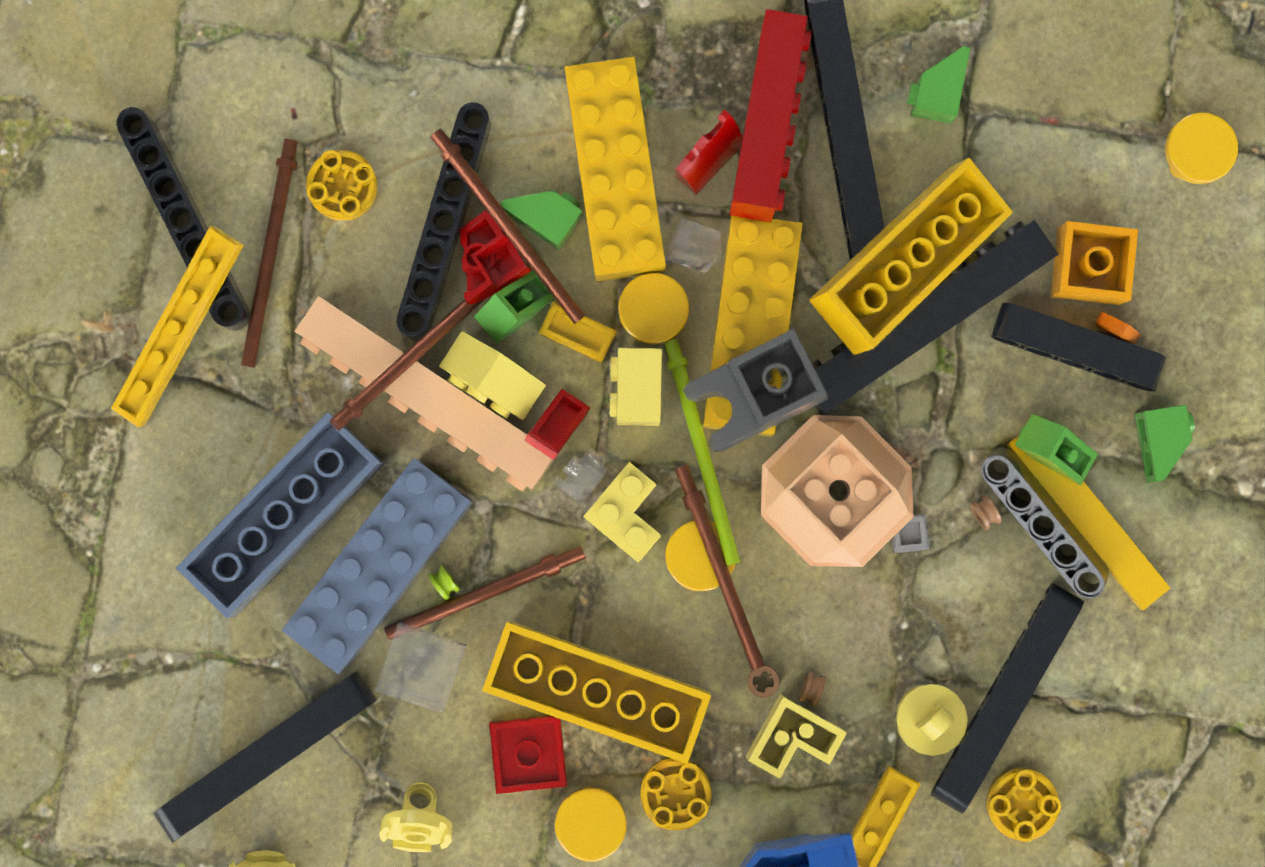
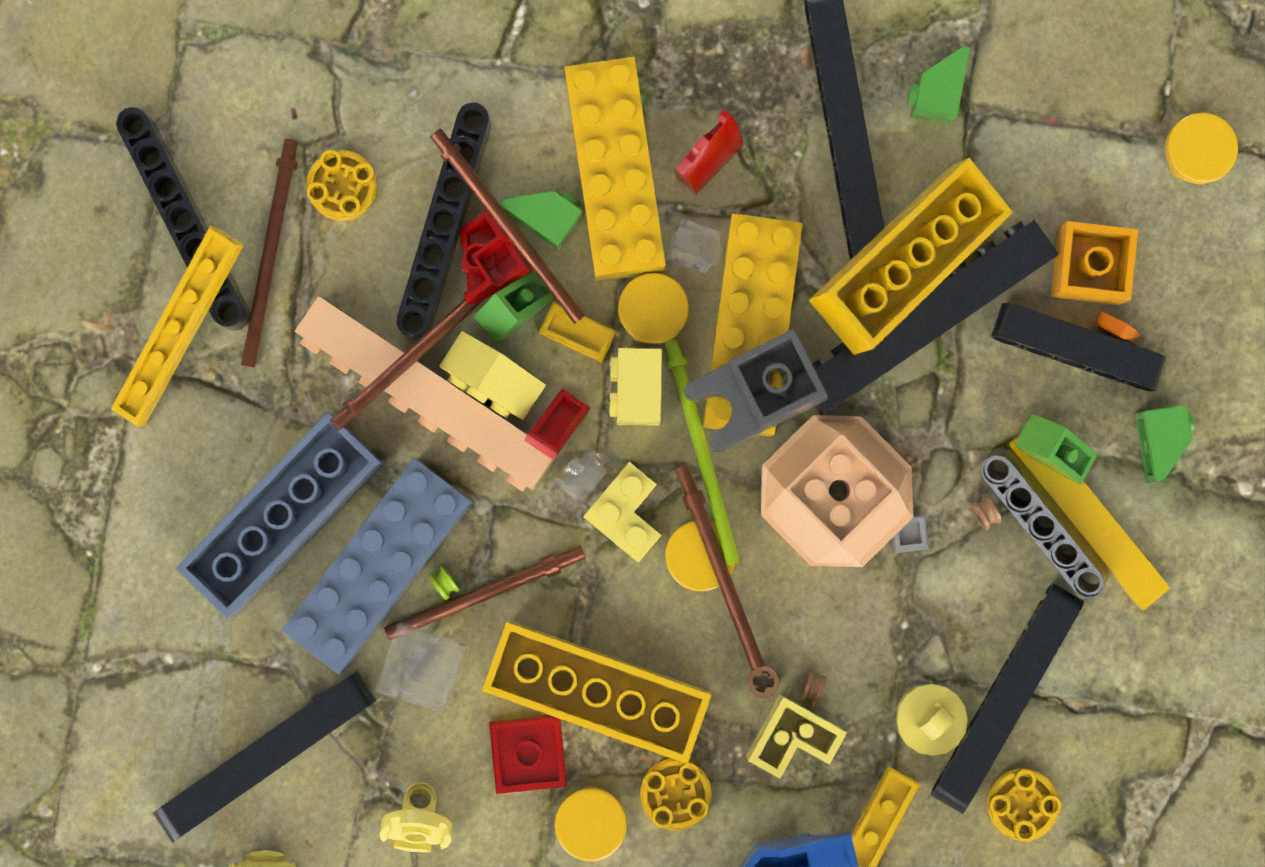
red brick [729,9,812,223] -> none

